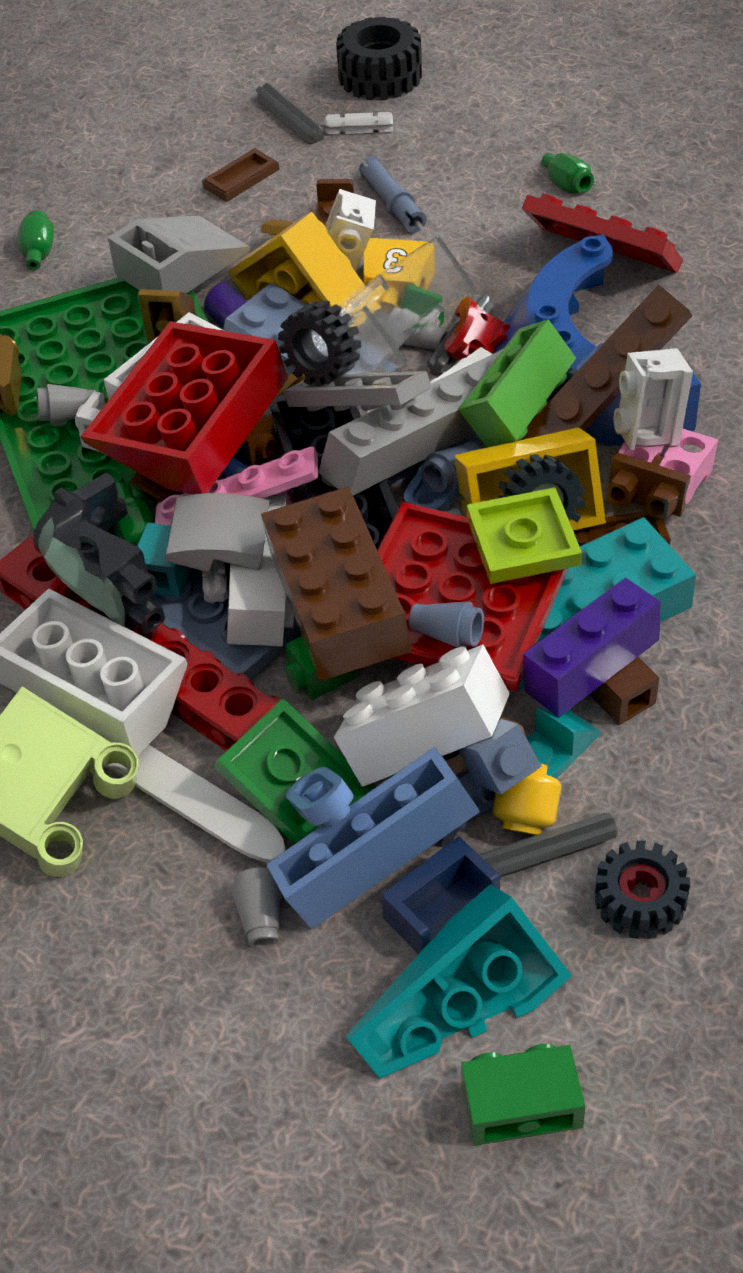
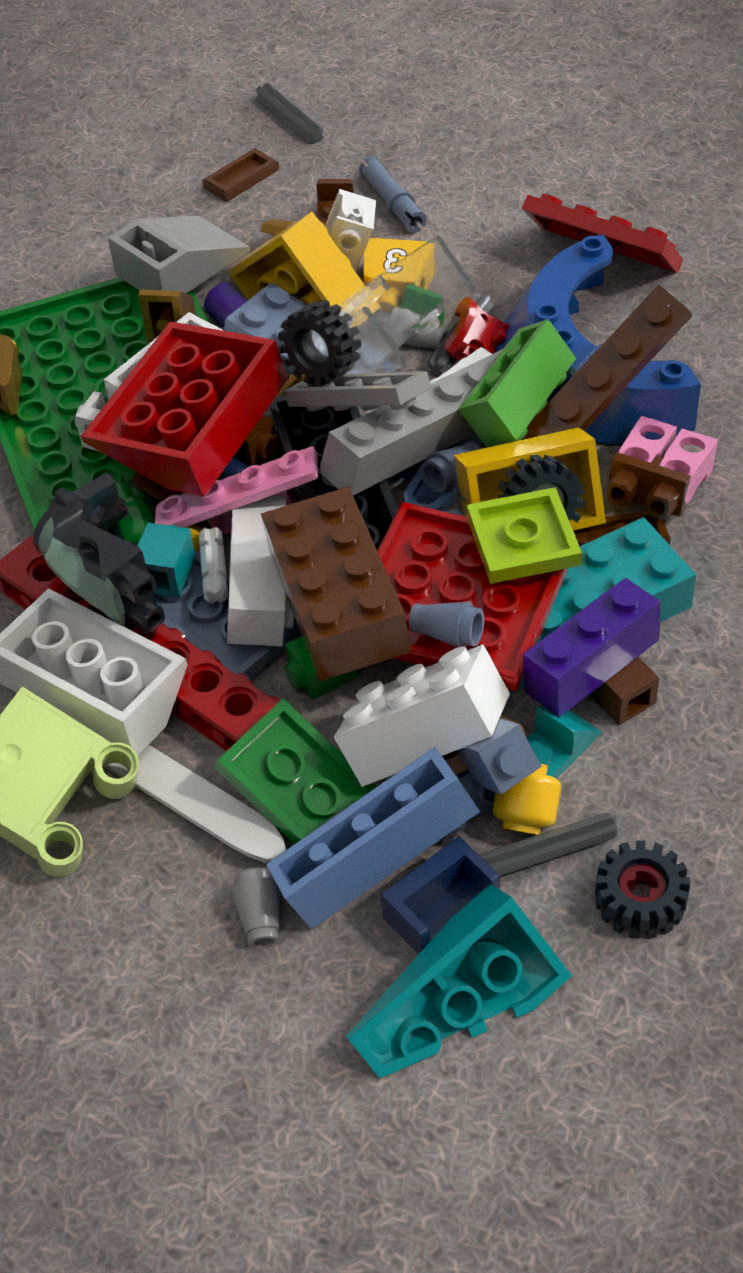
green plant [17,210,54,270] -> none
light grey cone [37,384,96,425] -> none
light grey slope [164,493,270,572] -> none
medium blue plate [286,767,353,827] -> none
white axle [325,112,393,135] -> none
black tyre [336,17,422,100] -> none
green brick [461,1044,586,1146] -> none
green plant [541,153,594,193] -> none
white hinge [613,348,693,450] -> none

